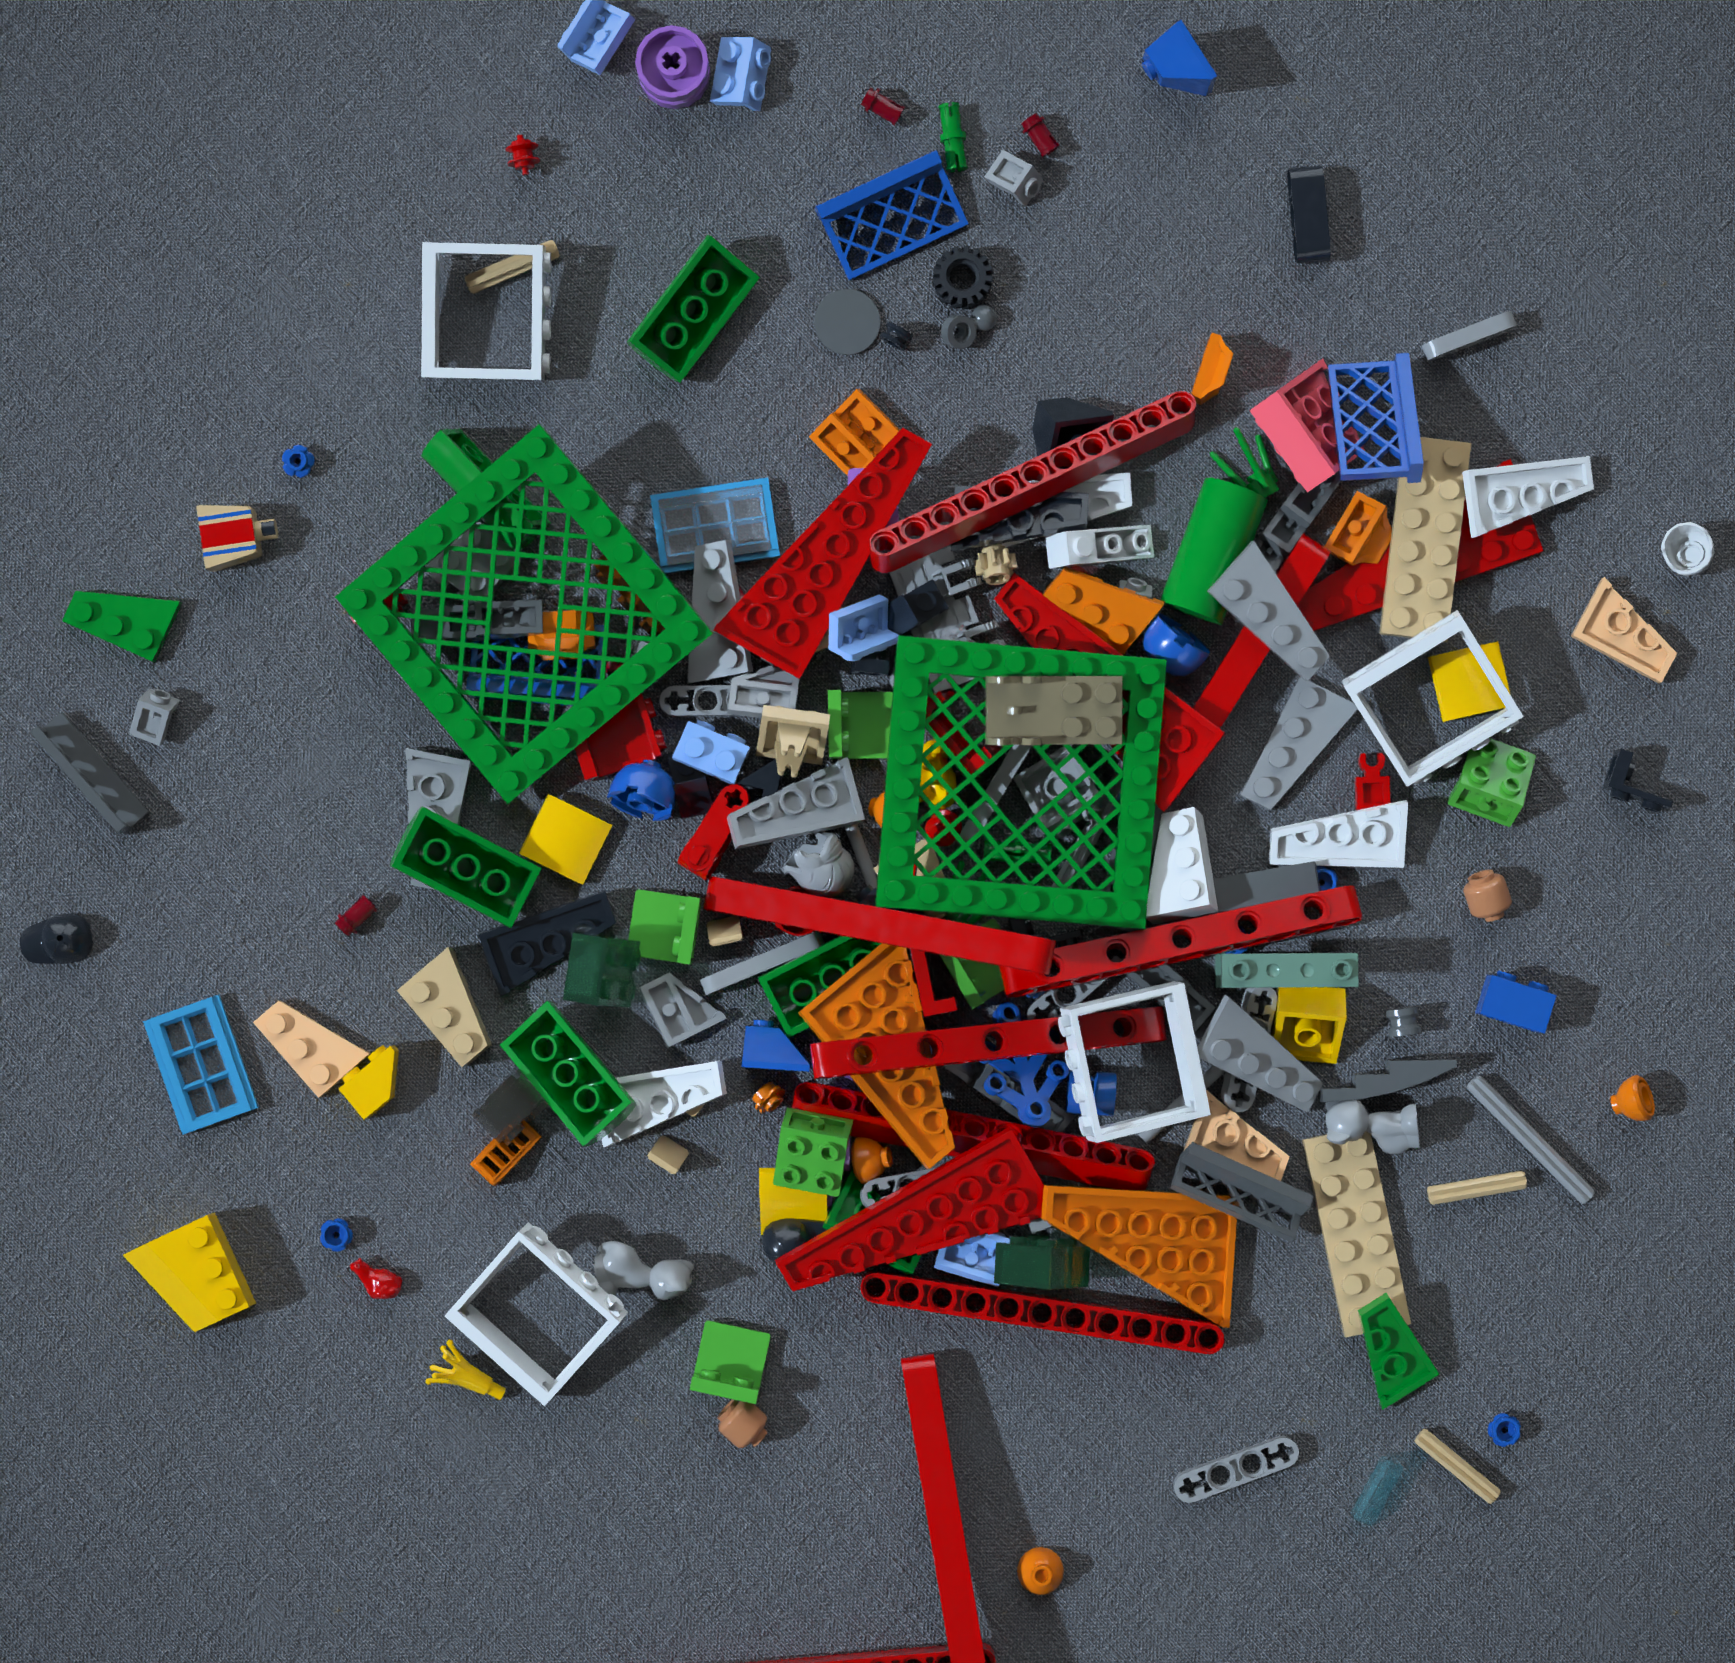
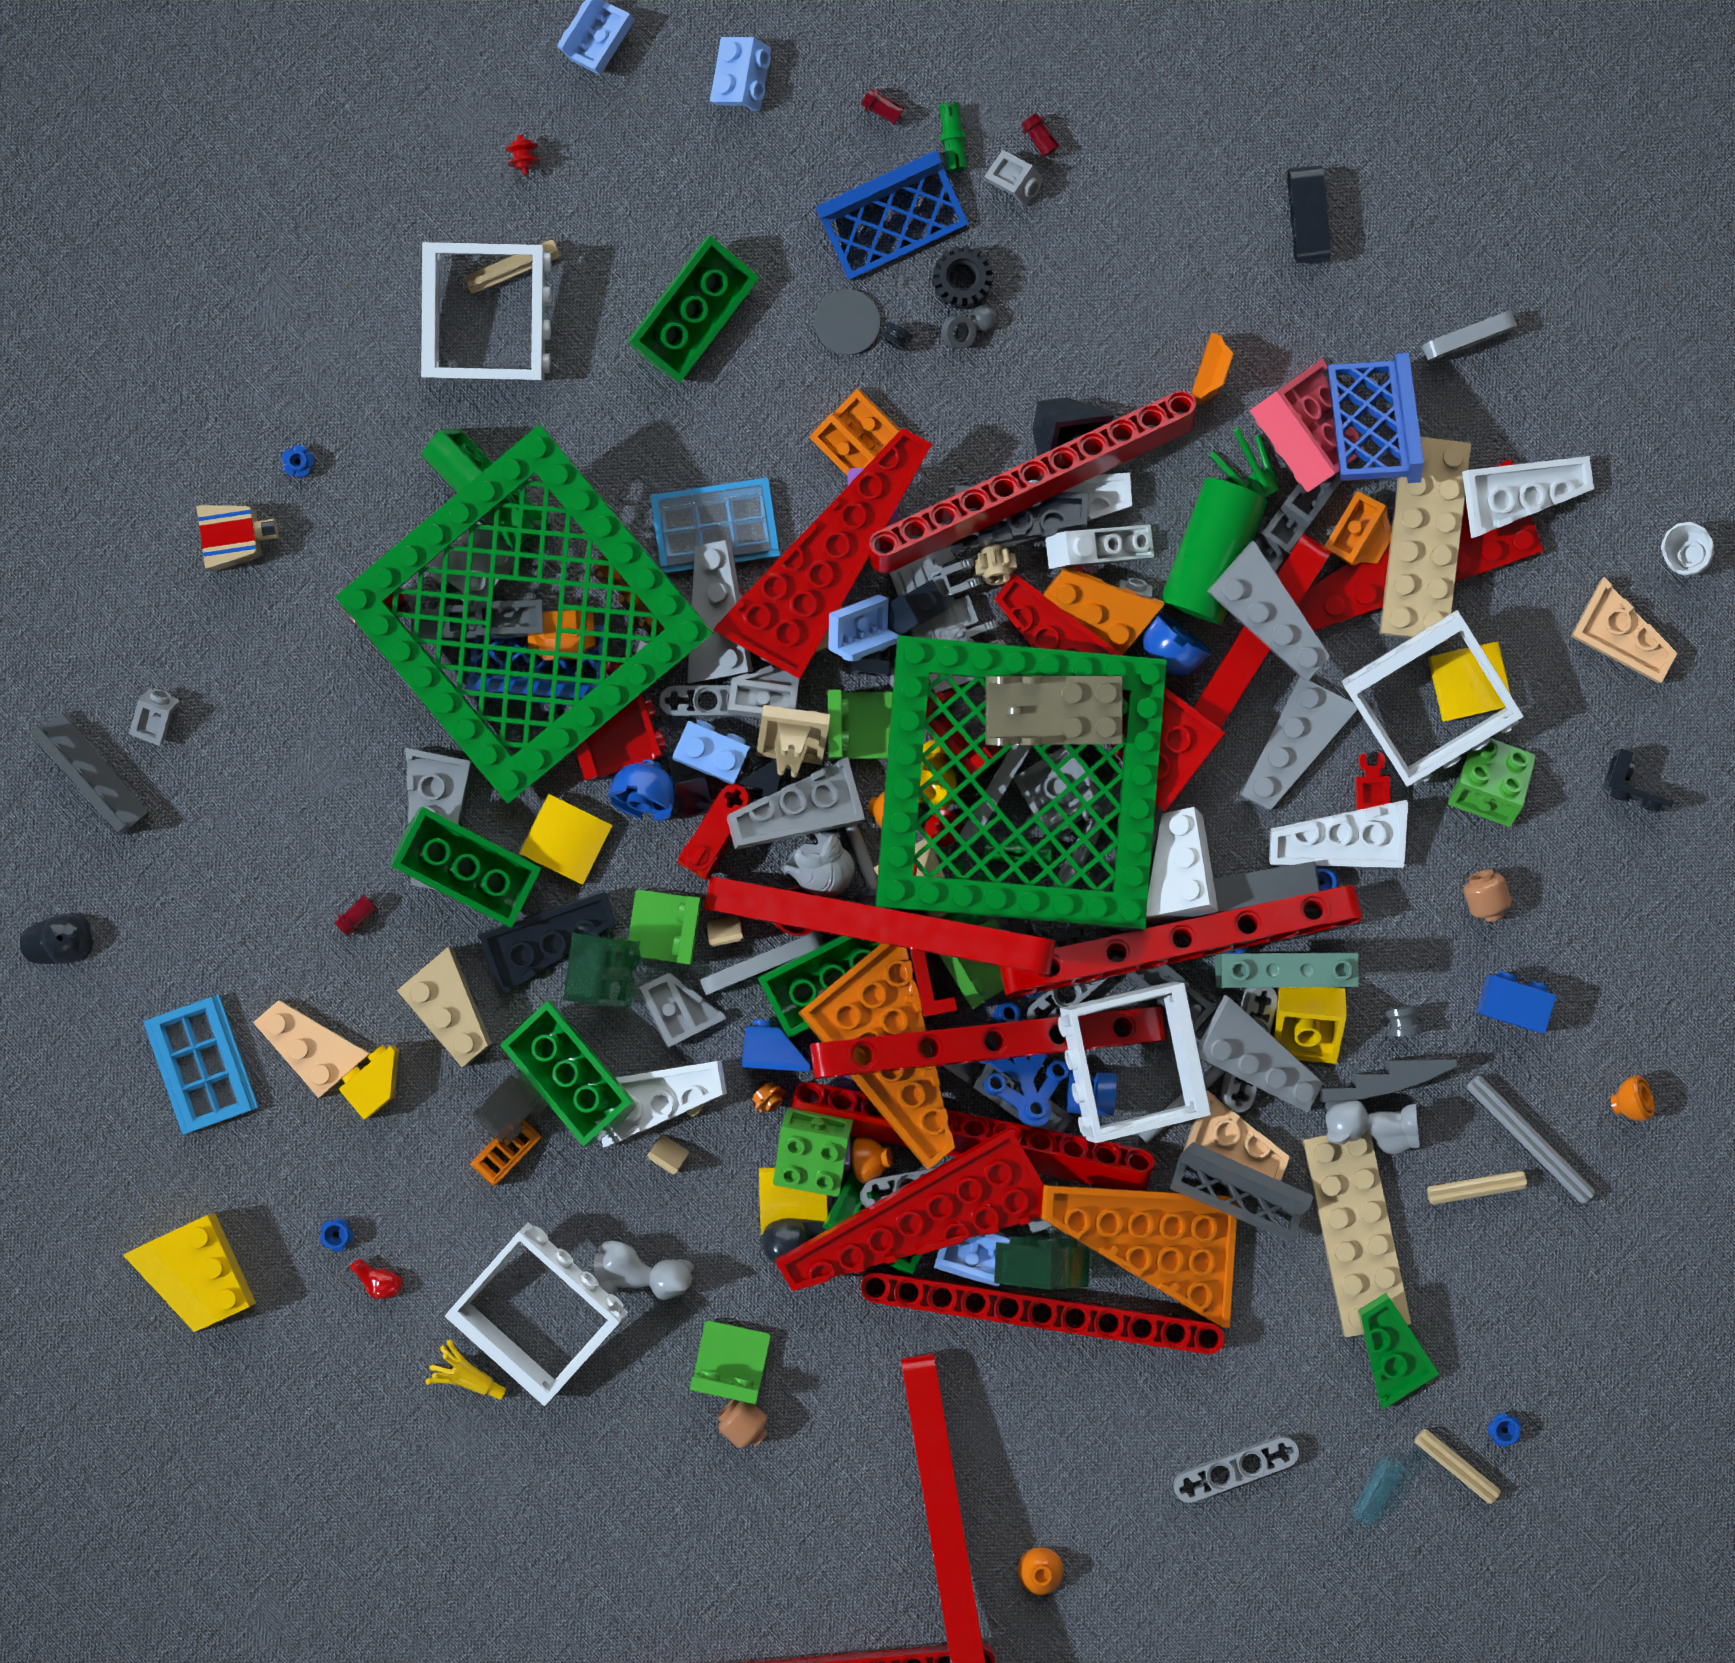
green wing [62,591,182,663] -> none
medium lavender wheel [635,25,711,109] -> none
blue slope [1142,20,1217,96] -> none

